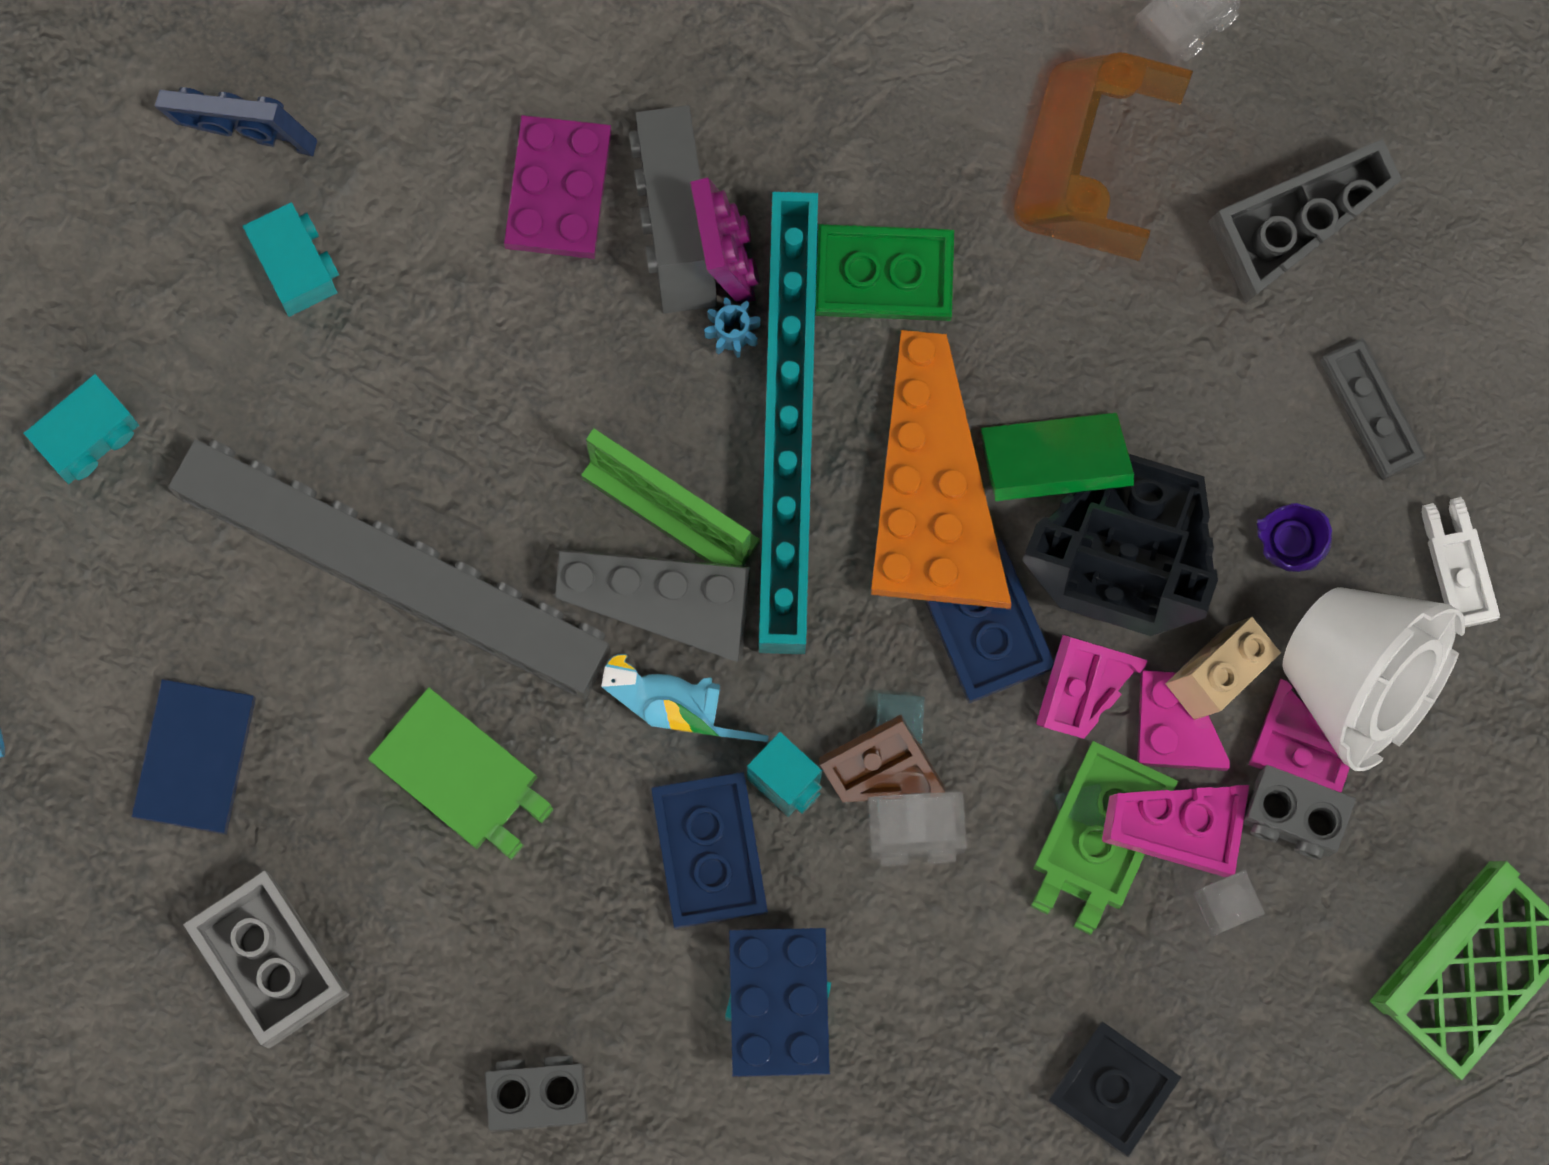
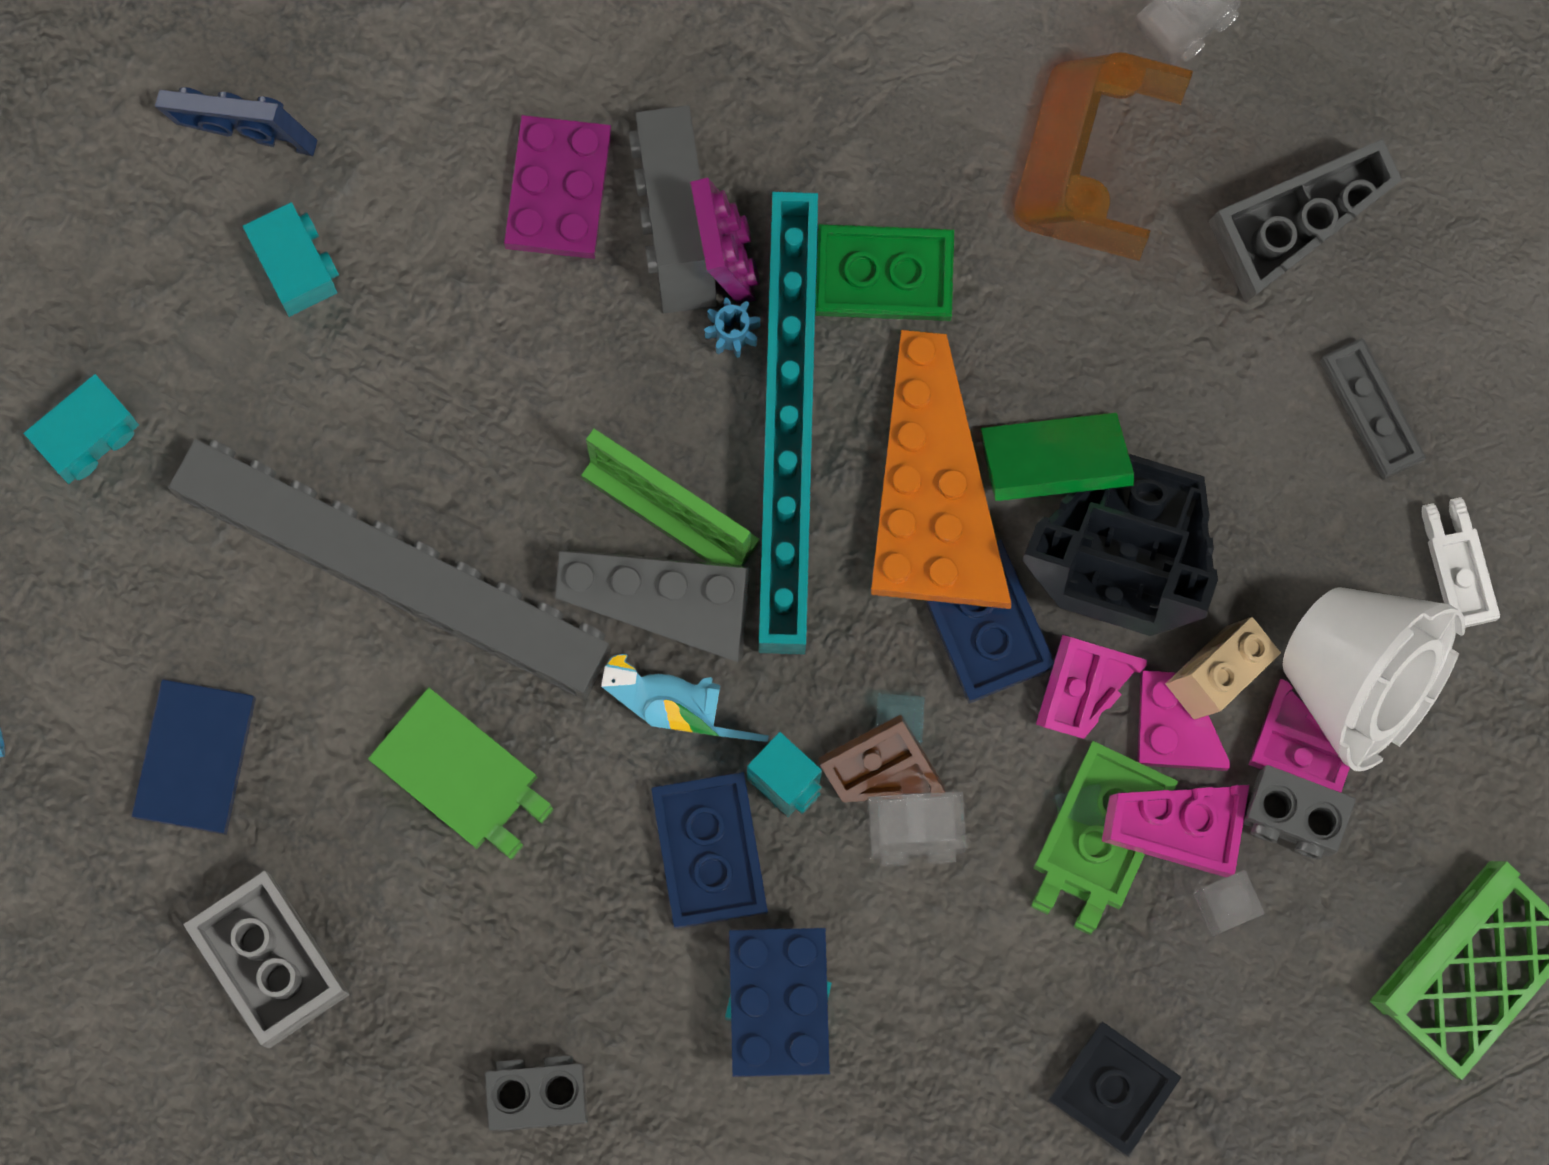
dark purple hair [1257,503,1333,572] -> none

